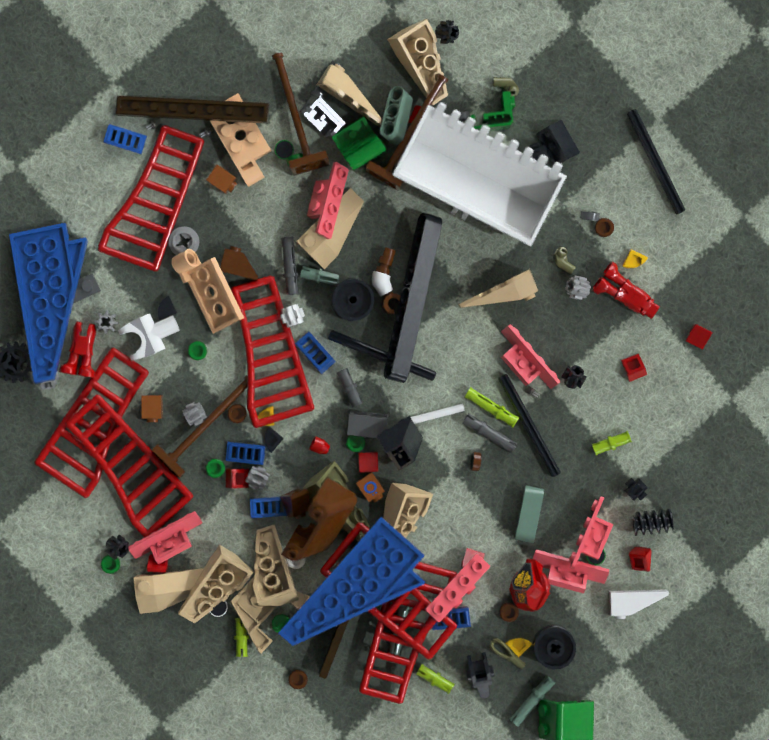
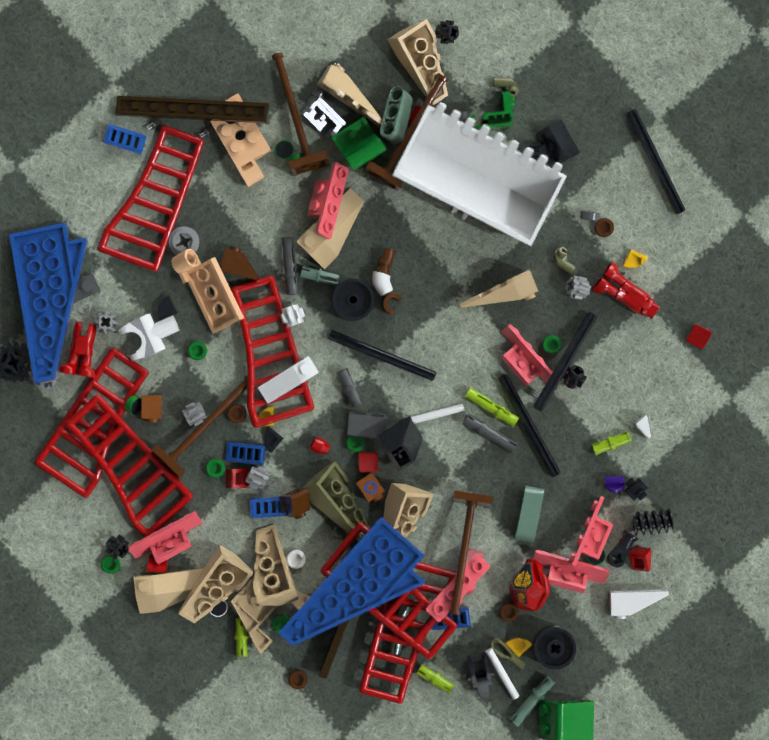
dark orange brick [206,164,238,194] -> none
reddish brown windscreen [281,477,357,561] -> none
blue slope [295,332,336,374] -> none
black beam [383,212,442,383] -> none
reddish brown tile [470,452,481,471] -> none
red slope [621,353,647,382] -> none
none -> tile [125,395,142,416]
none -> white slope [258,356,319,404]
none -> reddish brown tile [449,490,493,615]
none -> white bar [485,648,519,700]
none -> black axle [533,312,597,411]
none -> green tile [542,335,561,354]
none -> dark purple plate [605,476,625,493]
none -> black connector [607,530,639,568]
none -> white slope [634,414,651,438]

